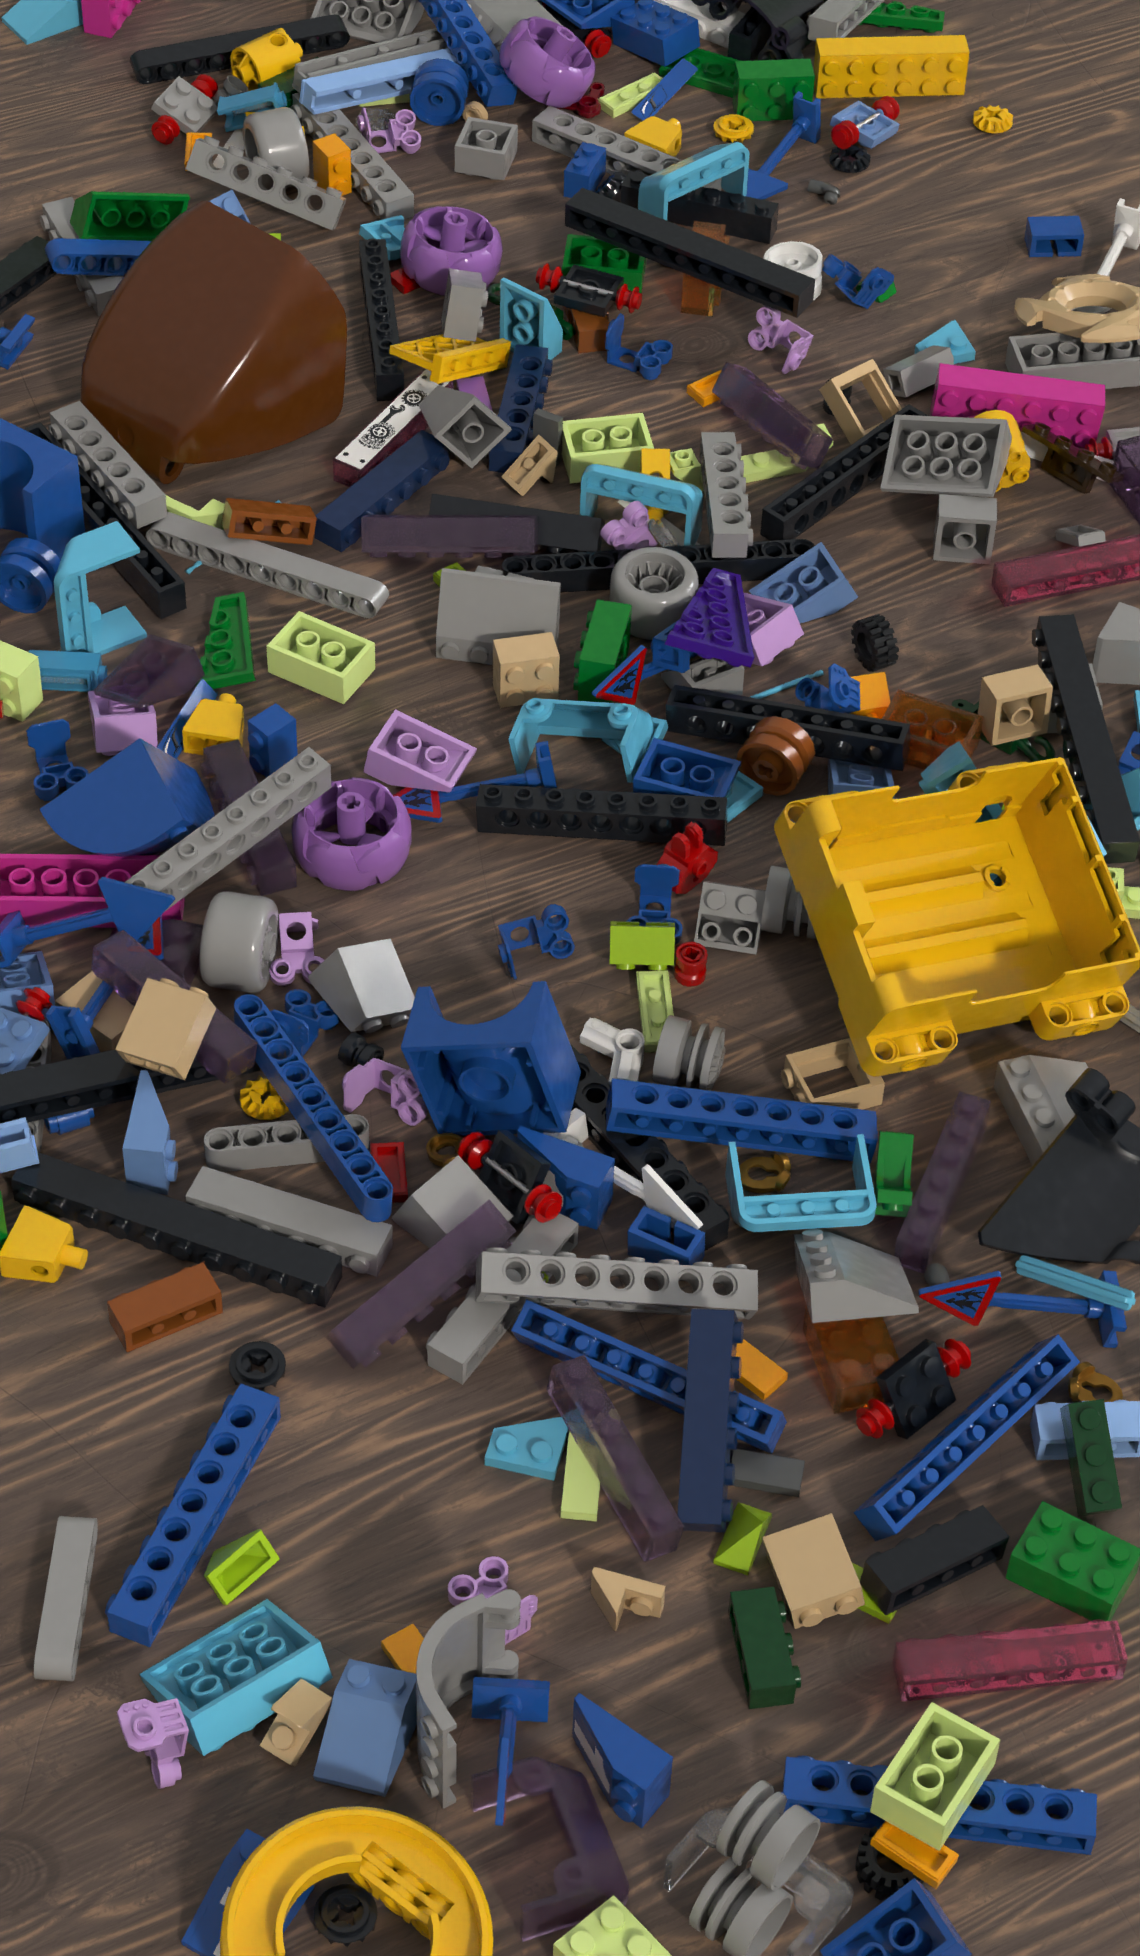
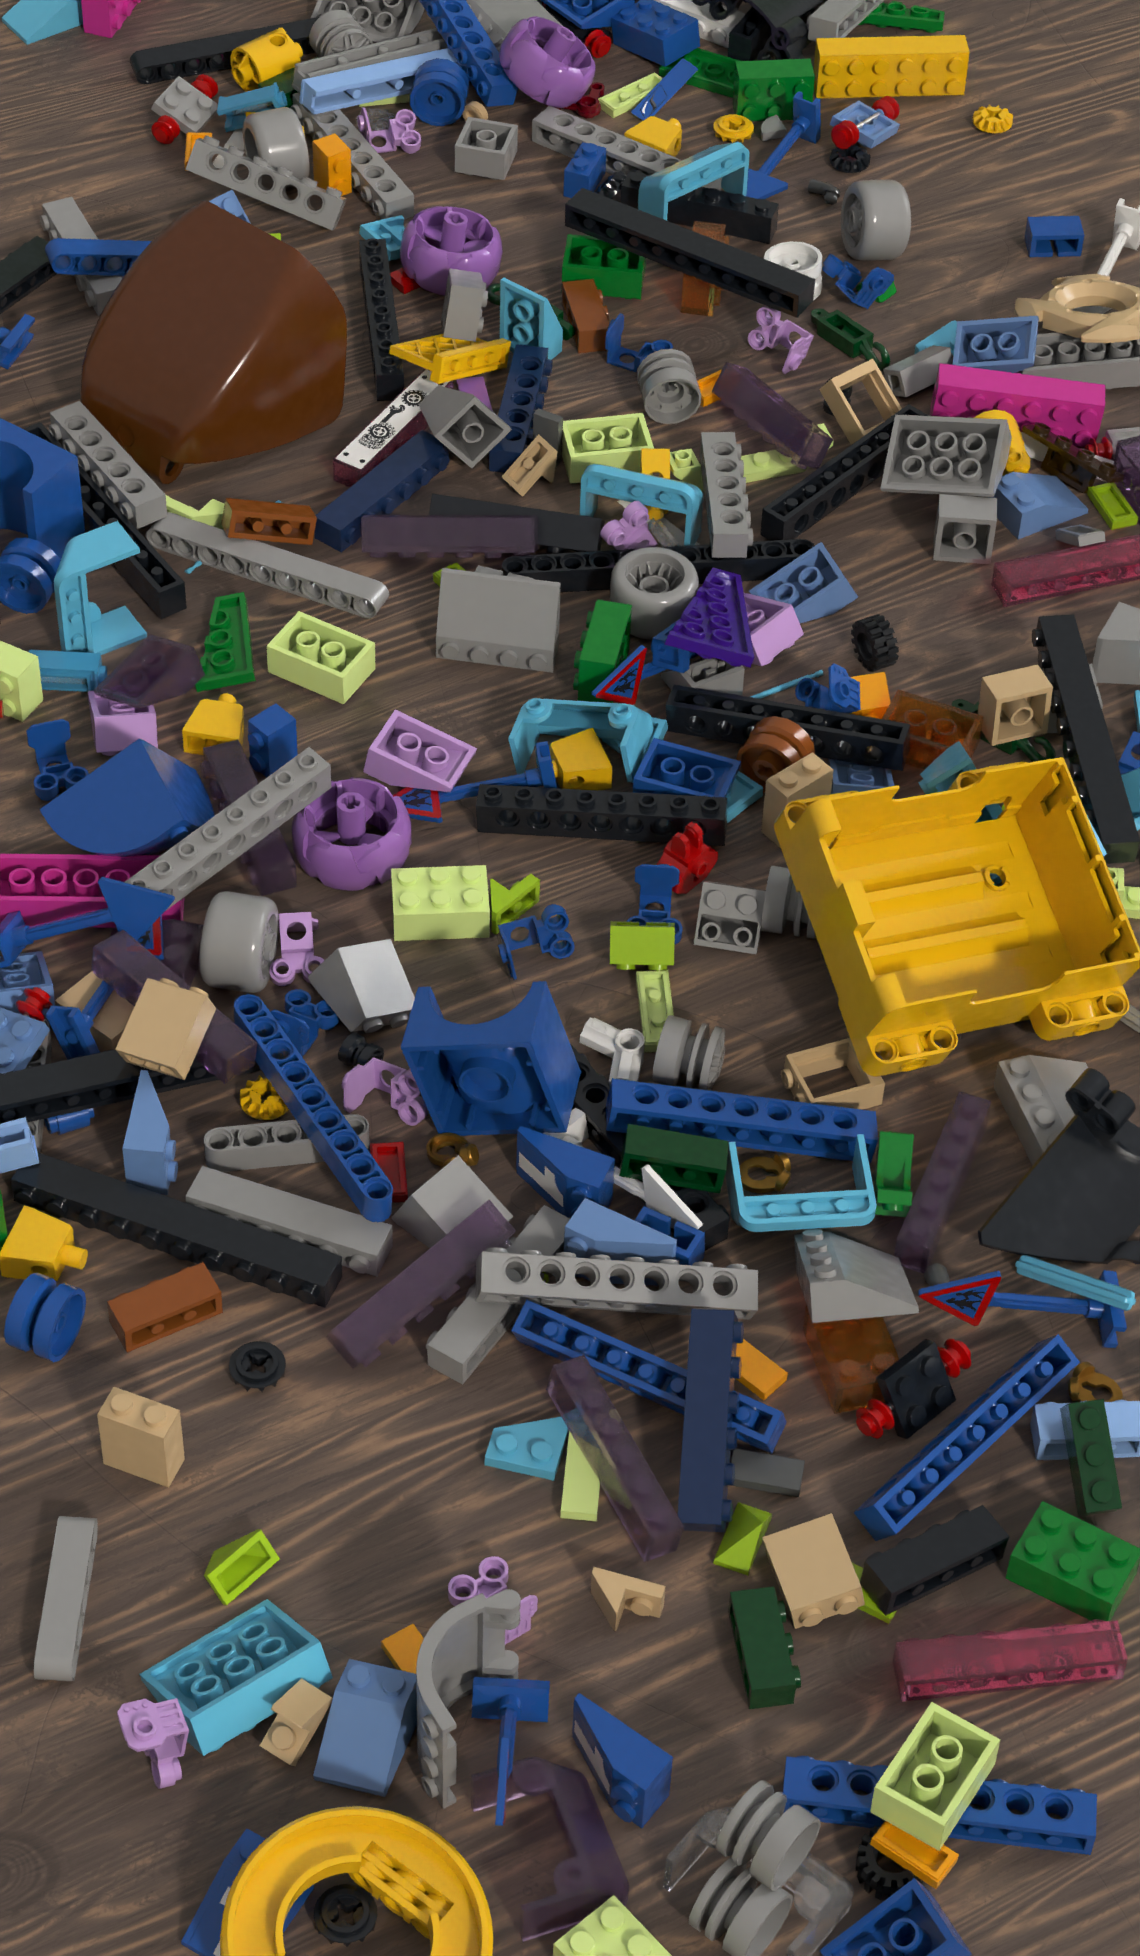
green slope [70,191,190,241] -> none
blue brick [105,1383,281,1647] -> none
blue sticker [156,679,218,759] -> none
dark grey wheel [214,75,249,104] -> none
black plate [458,1130,562,1224] -> none
tan brick [493,632,560,708] -> none
black plate [536,263,642,317] -> none
red wheel [674,942,708,987] -> none
none -> blue wheel [4,1272,86,1363]
none -> tan brick [97,1387,185,1488]
none -> light grey wheel [309,9,373,58]
none -> yellowish green brick [391,865,490,941]
none -> lime slope [490,874,540,935]
none -> yellow torso [536,728,612,790]
none -> medium blue slope [564,1198,677,1286]
none -> dark green brick [619,1124,729,1193]
none -> light grey wheel [637,349,701,424]
none -> light grey tile [761,115,786,141]
none -> tan brick [761,752,834,848]
none -> dark green piece [811,308,891,371]
none -> light grey wheel [840,179,911,261]
none -> medium blue slope [953,315,1039,373]
none -> medium blue slope [988,472,1089,539]
none -> lime tile [1087,482,1138,530]

